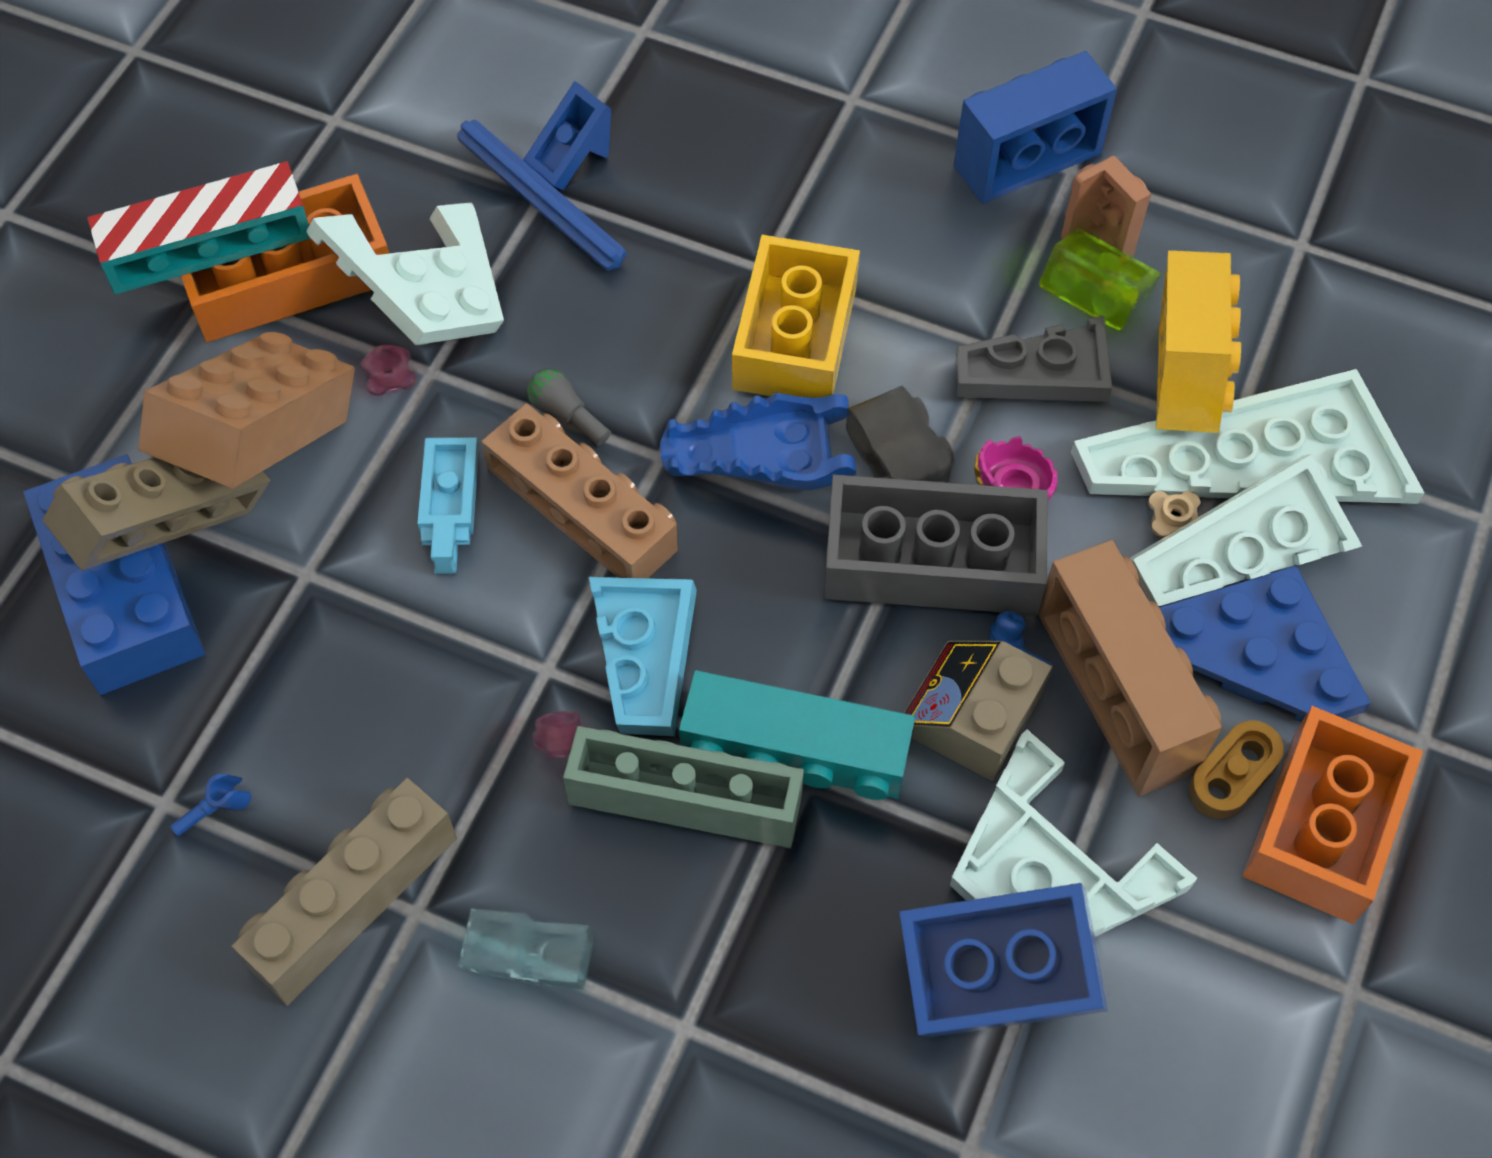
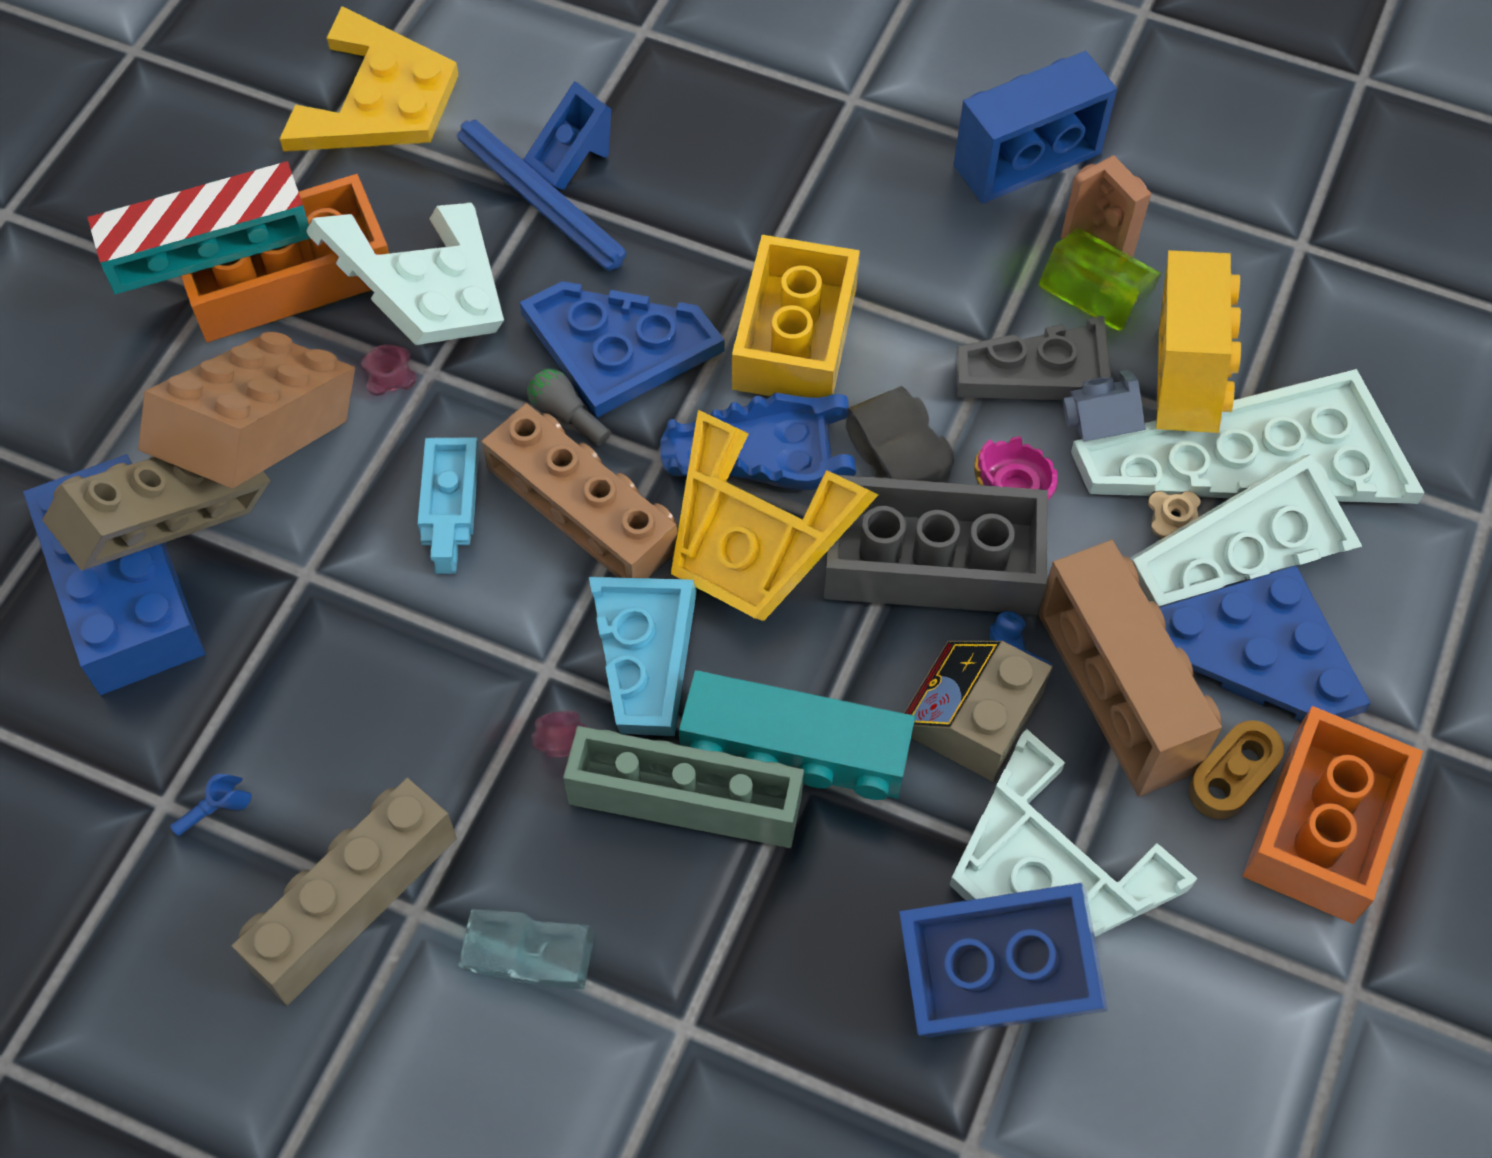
none -> yellow wing [280,6,459,152]
none -> blue plate [519,281,725,418]
none -> yellow wing [671,410,878,621]
none -> sand blue brick [1063,370,1146,442]

